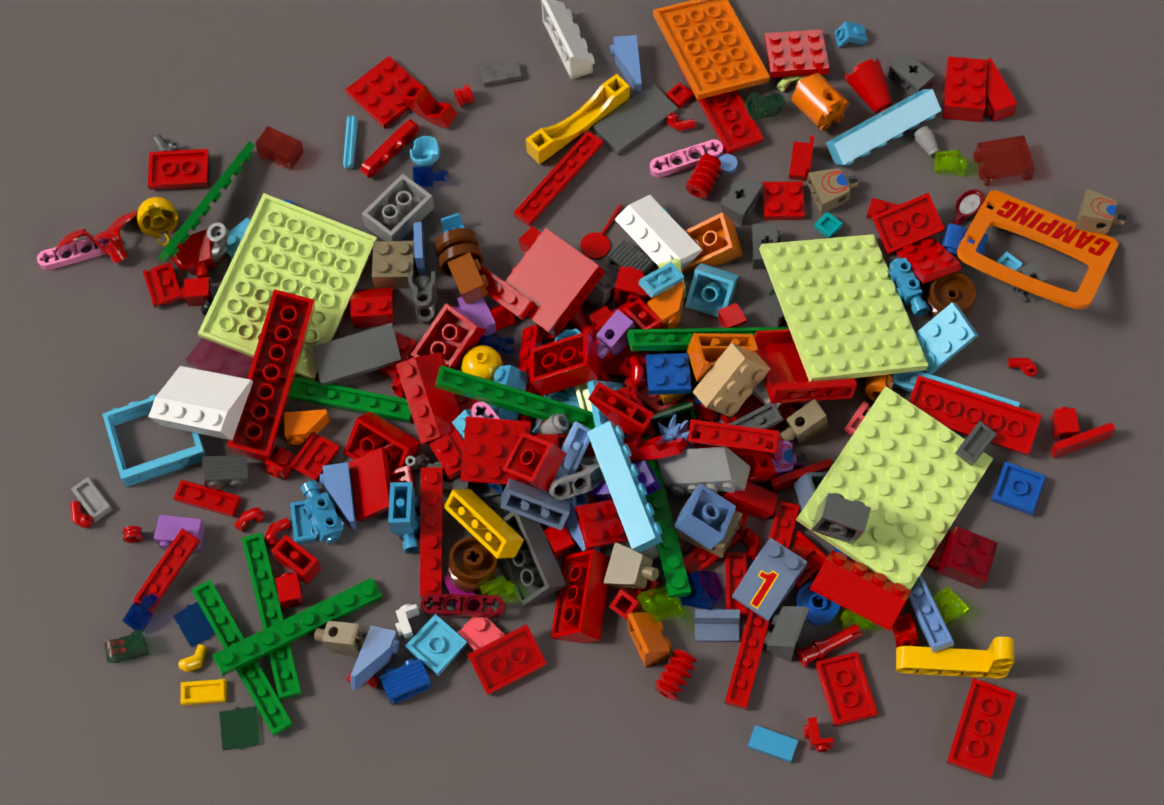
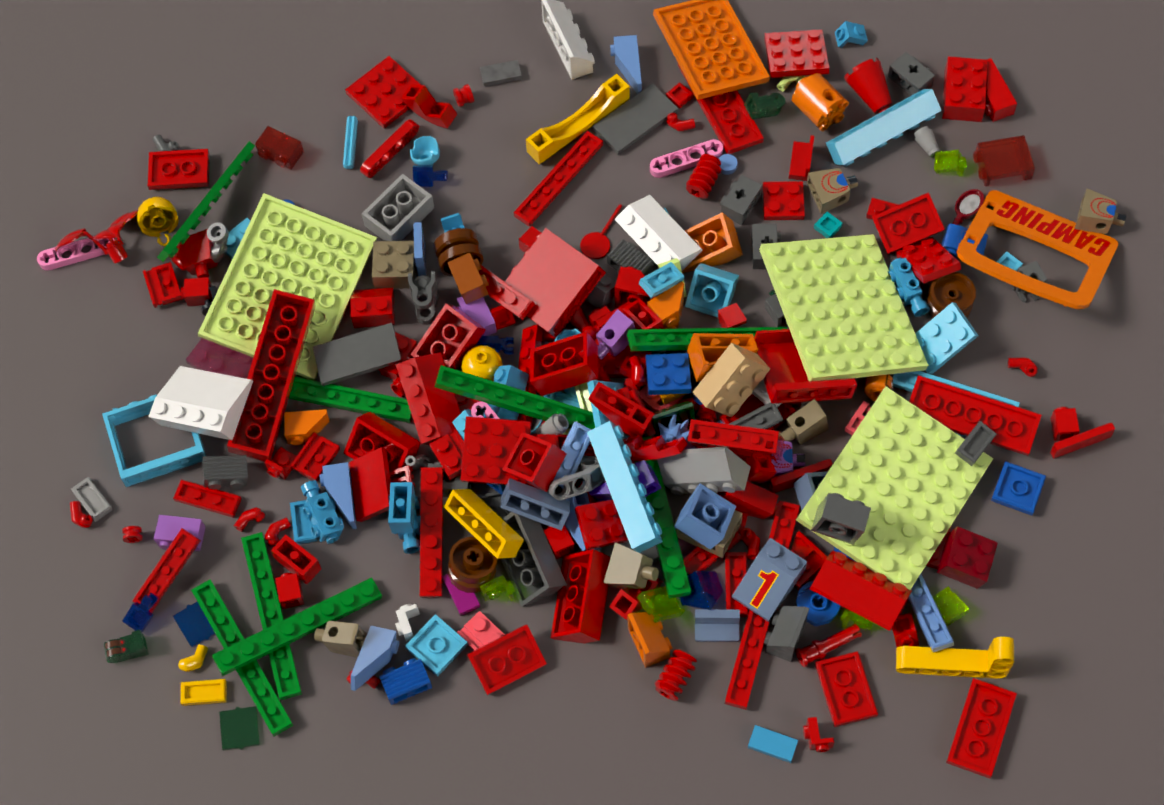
dark red beam [420,594,507,618] -> none

